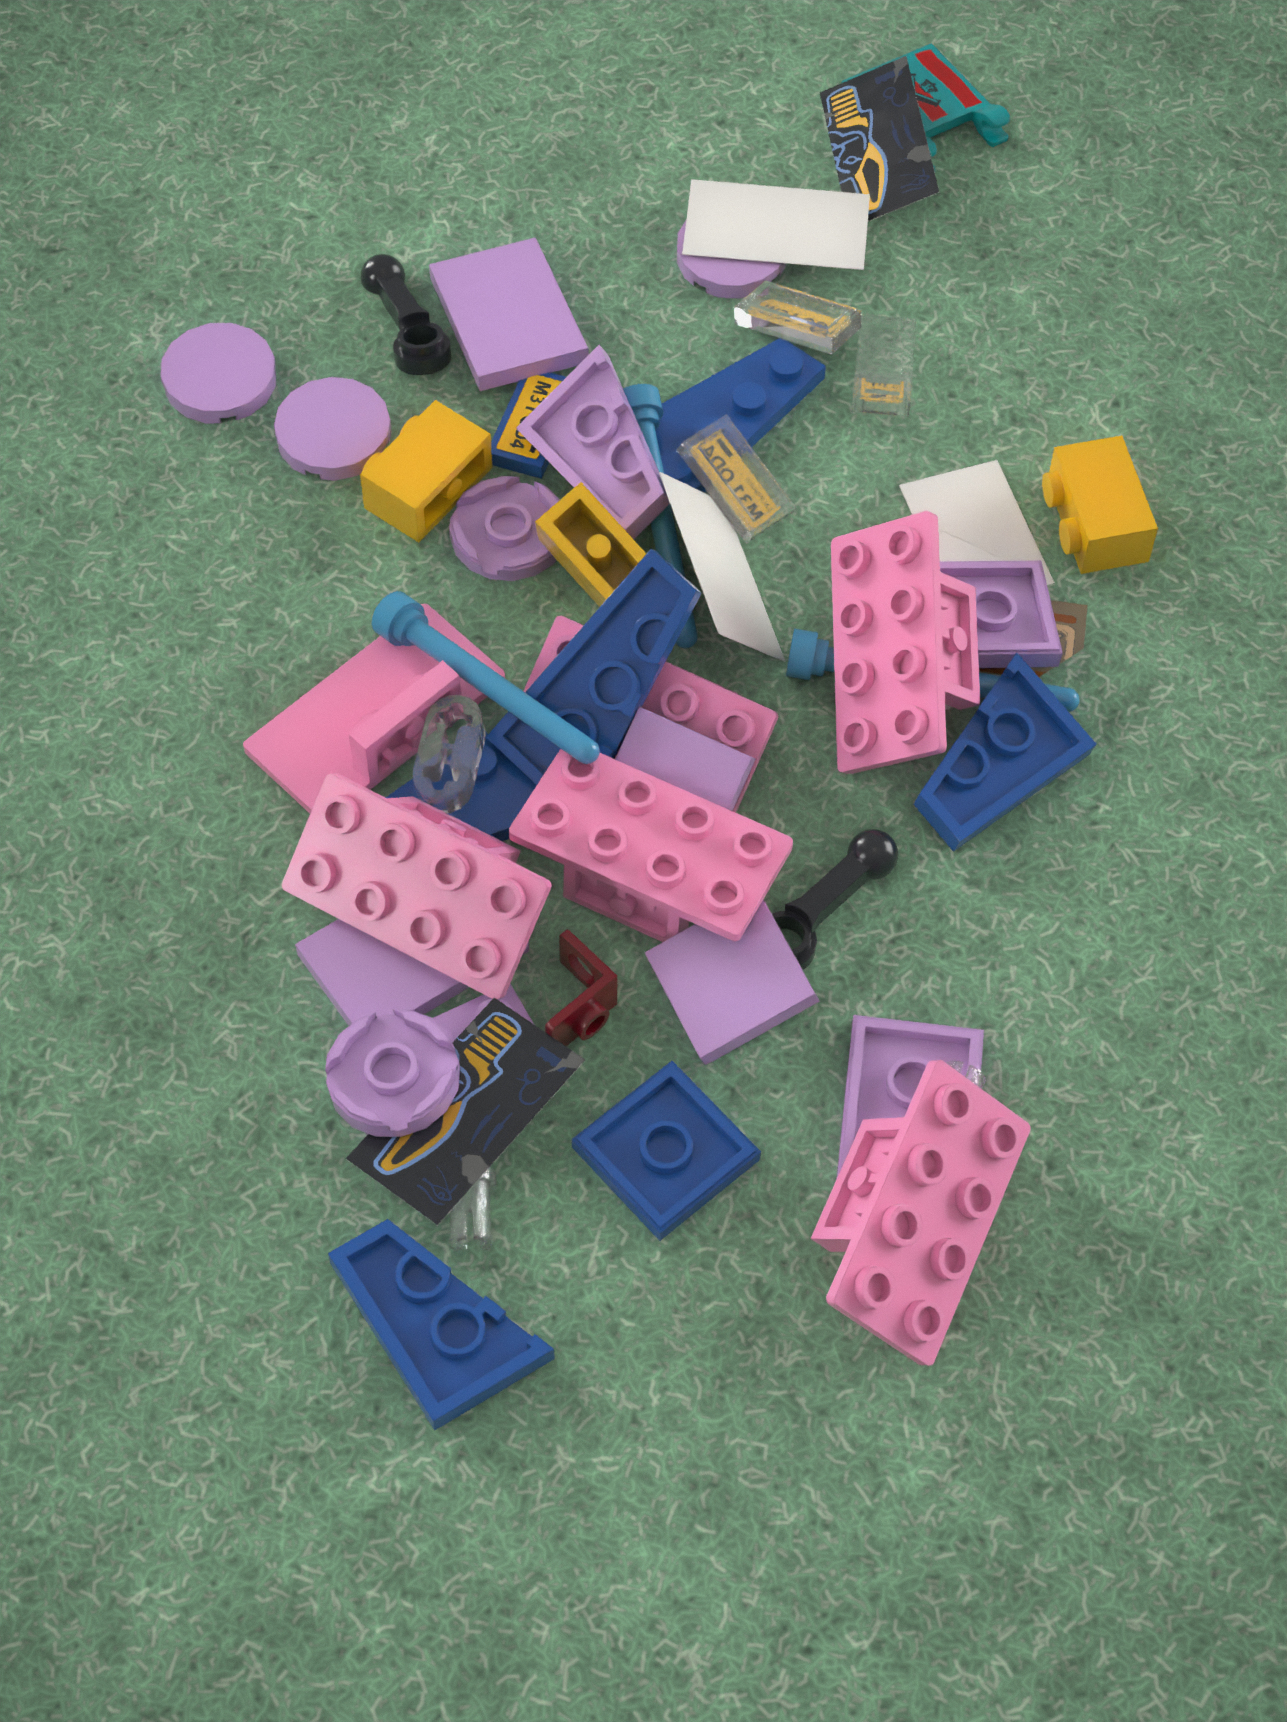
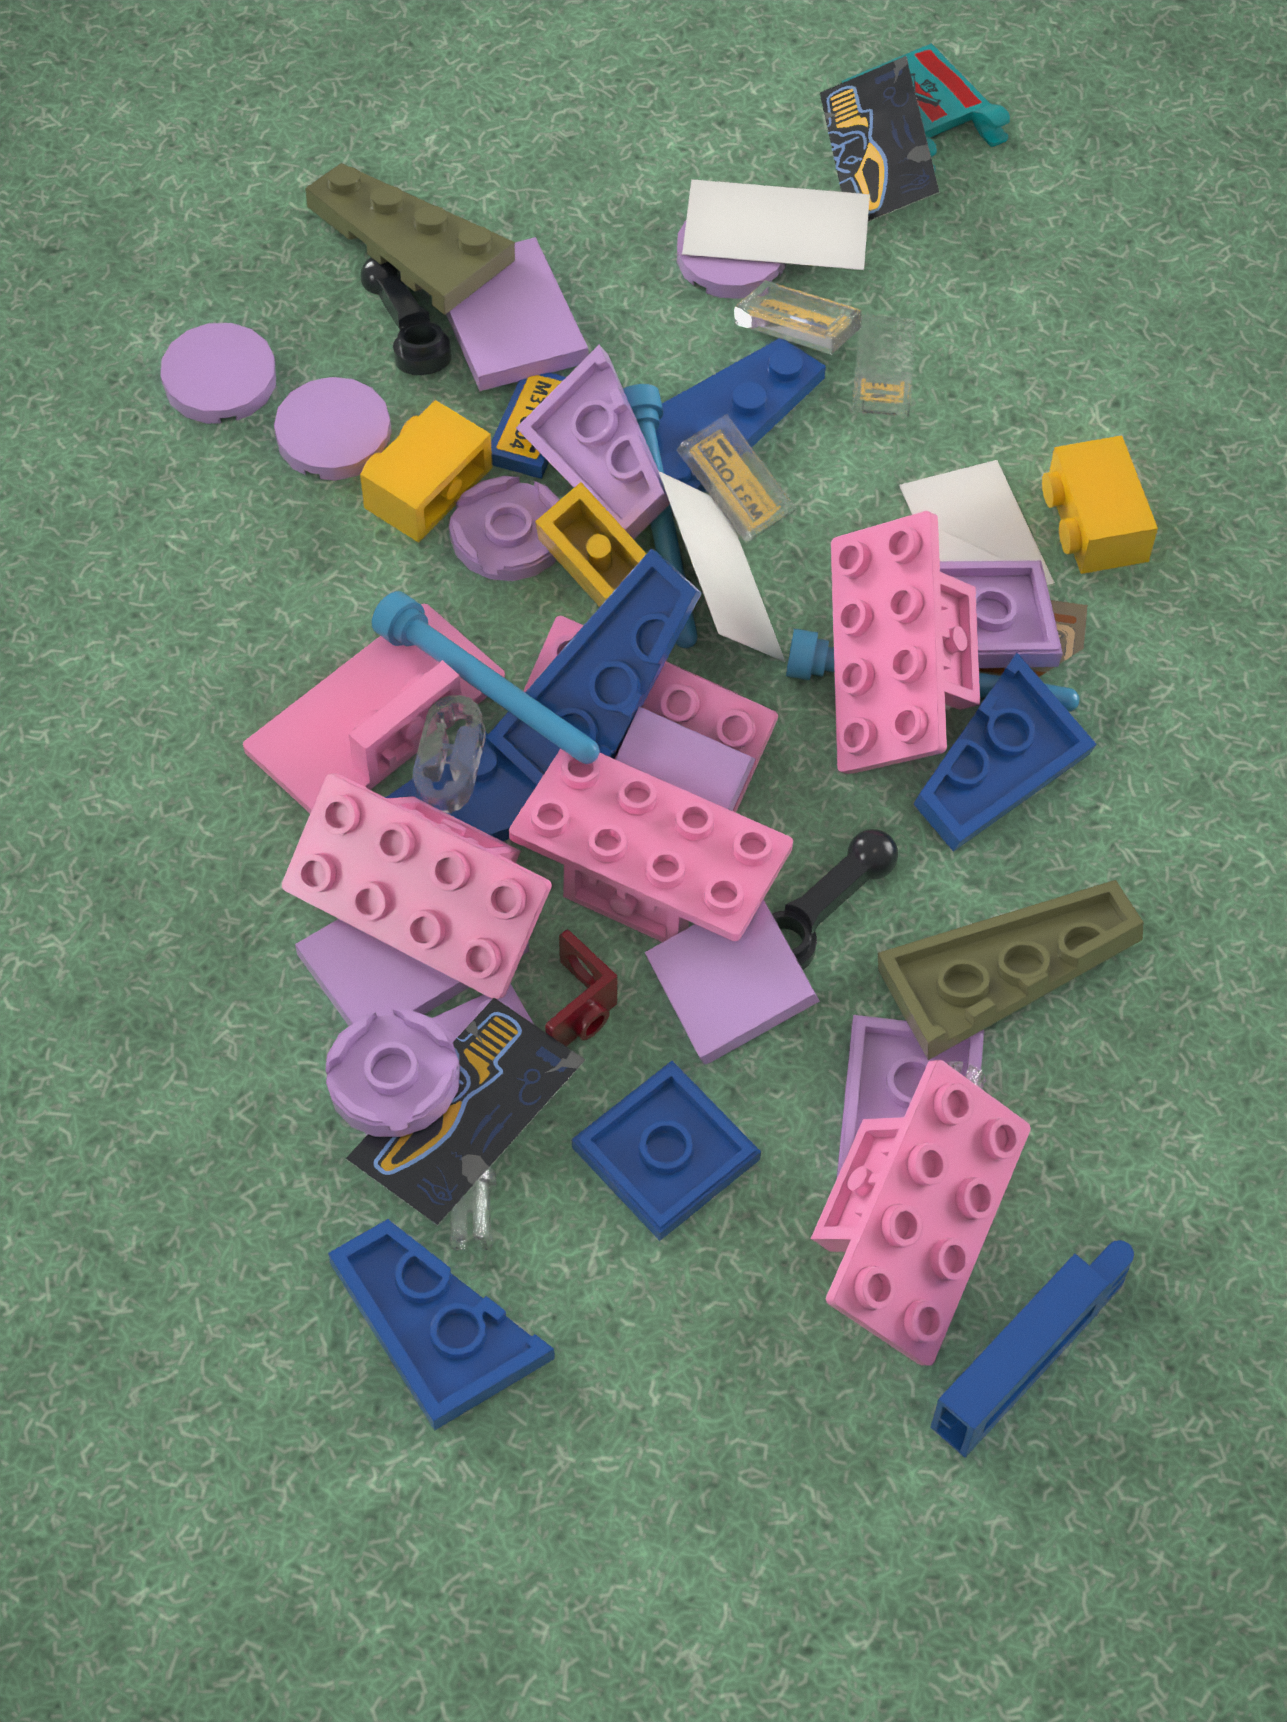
none -> olive wing [305,163,515,315]
none -> olive wing [878,880,1144,1060]
none -> blue hinge [930,1240,1134,1458]

